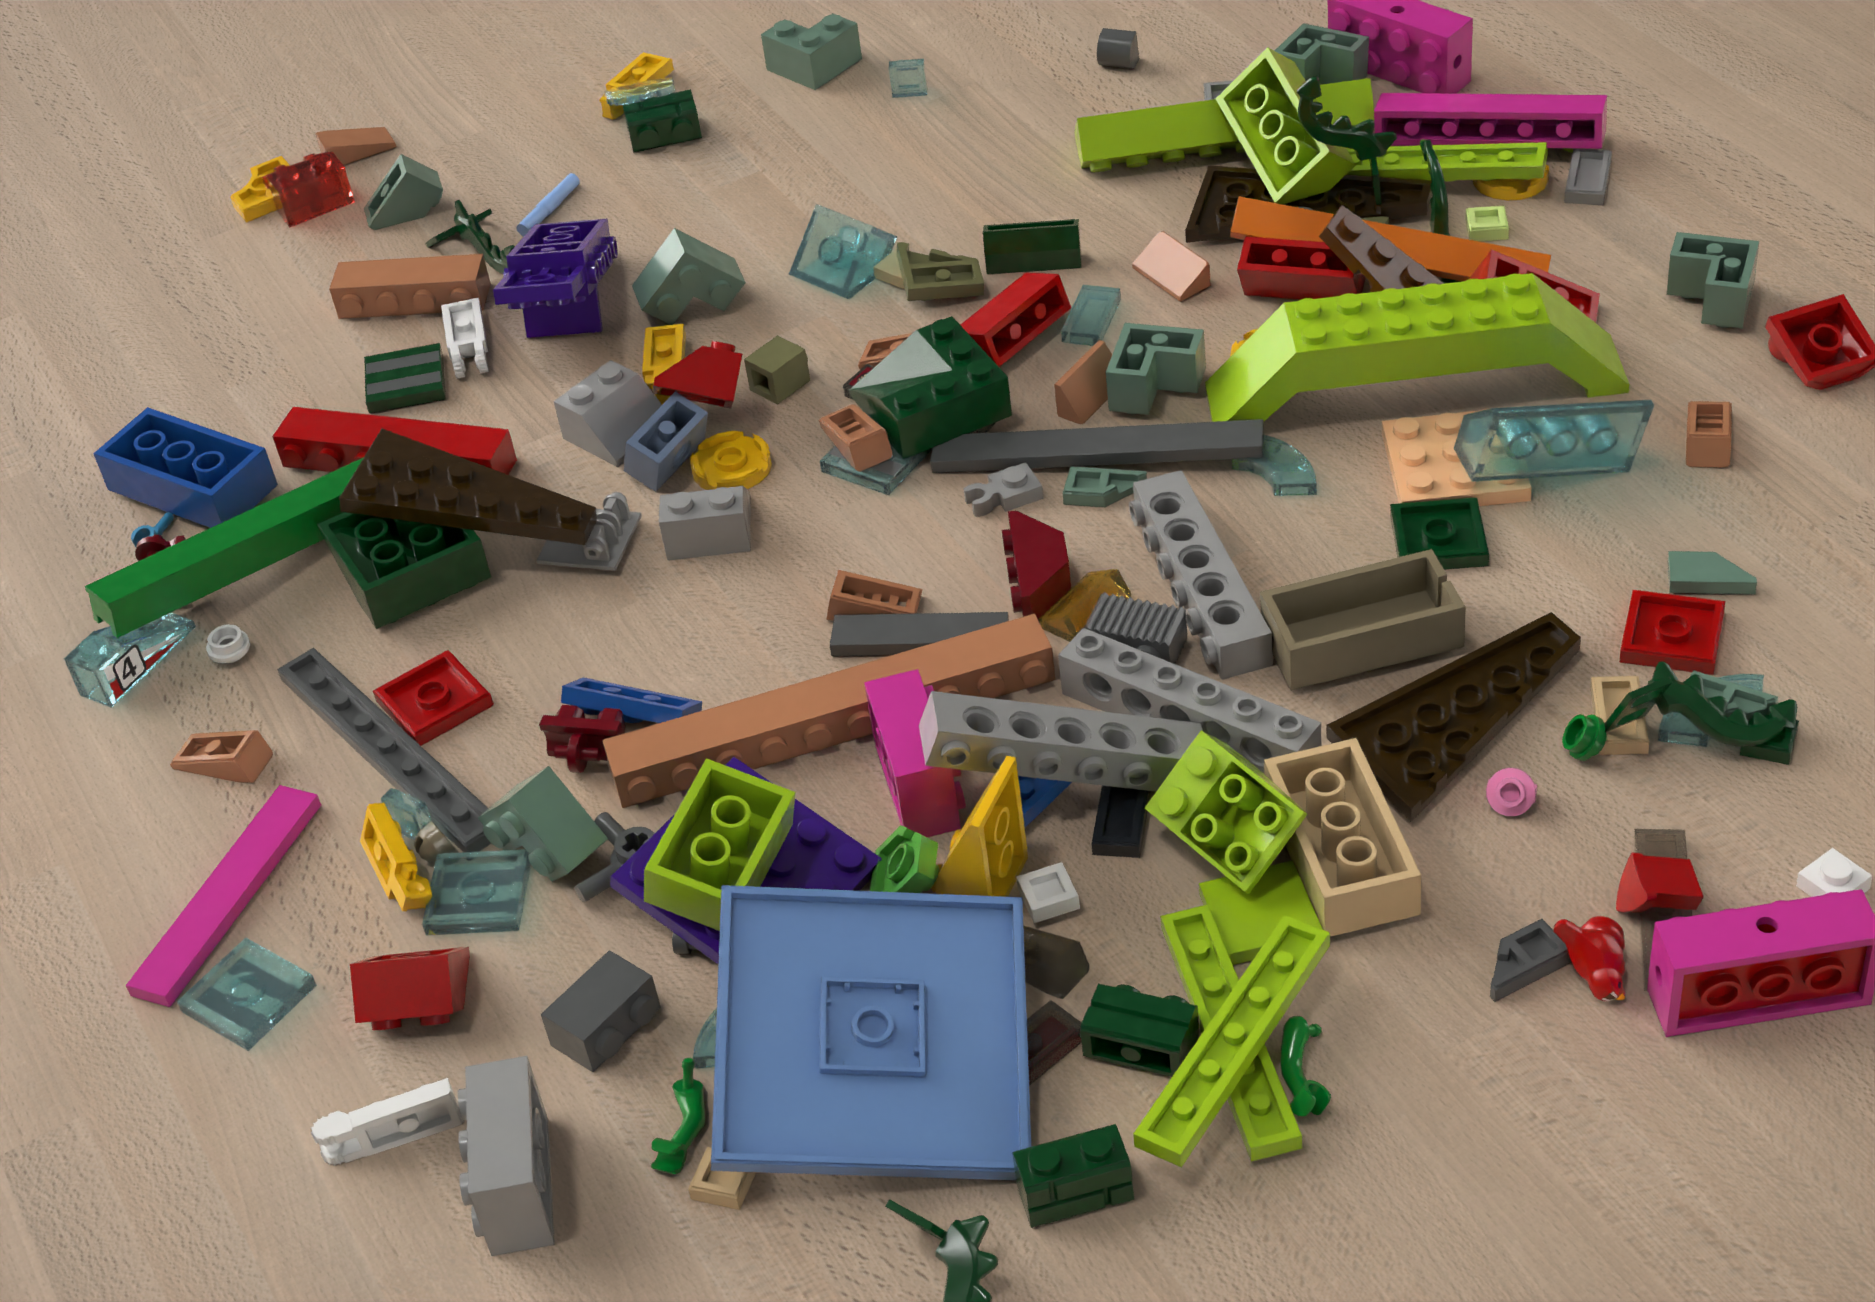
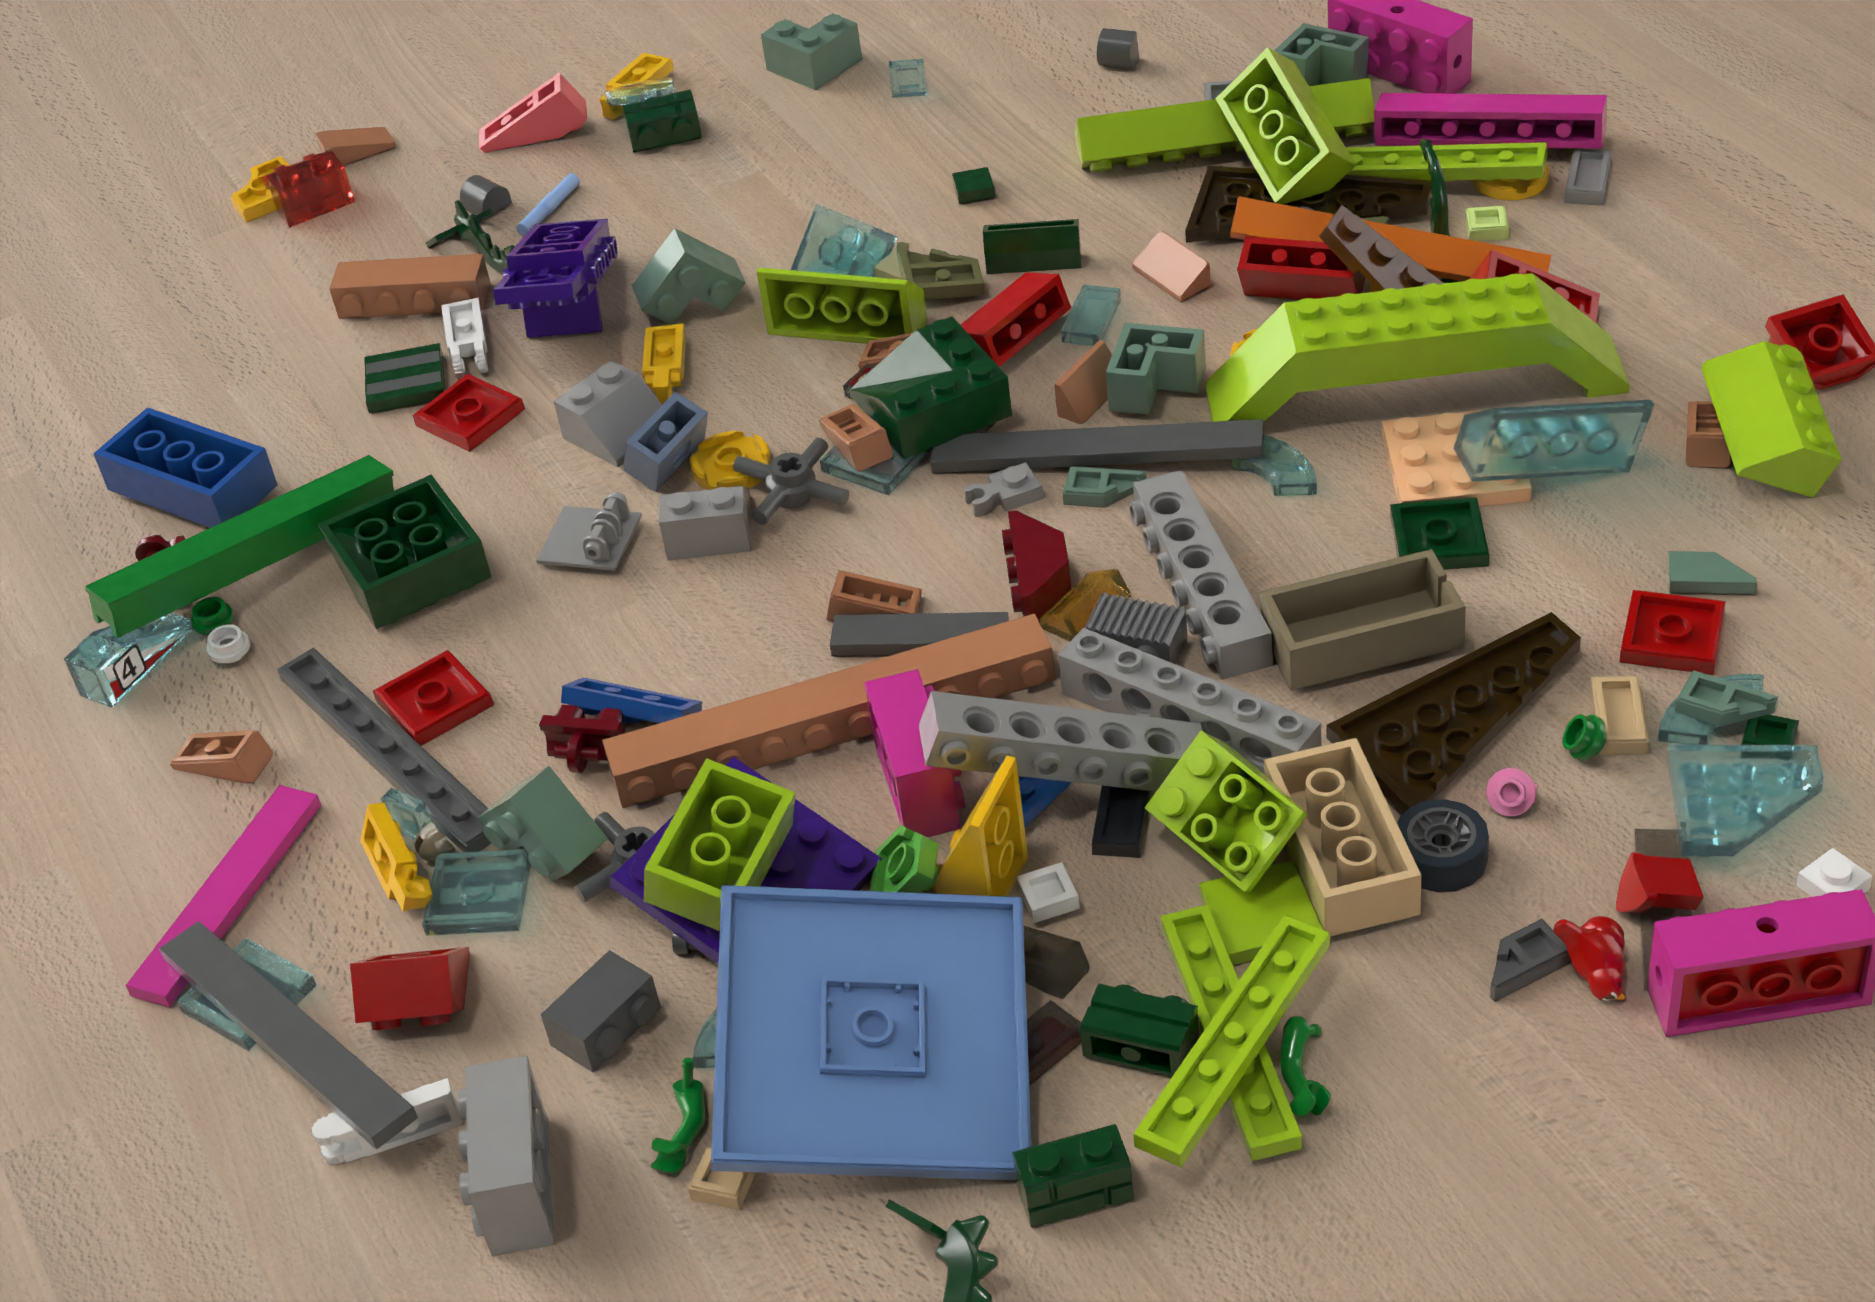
dark azure hand [131,512,174,547] -> none
red brick [272,407,517,475] -> none
dark brown wing [339,428,597,545] -> none
sand green slope [364,154,443,230] -> none
red slope [653,341,743,409] -> none
olive brick [744,335,810,405] -> none
dark green piece [1296,76,1397,205] -> none
dark green piece [1605,661,1798,747] -> none
sand green brick [1667,232,1759,329] -> none
none -> dark grey tile [159,921,418,1150]
none -> green plate [191,597,234,635]
none -> red tile [413,374,525,452]
none -> dark grey brick [460,175,512,220]
none -> coral slope [479,72,587,153]
none -> dark grey bar [733,438,849,525]
none -> lime slope [756,267,927,344]
none -> dark green tile [952,167,995,204]
none -> wheel [1397,799,1489,892]
none -> clear light blue plate [1667,745,1824,857]
none -> lime slope [1701,341,1842,498]

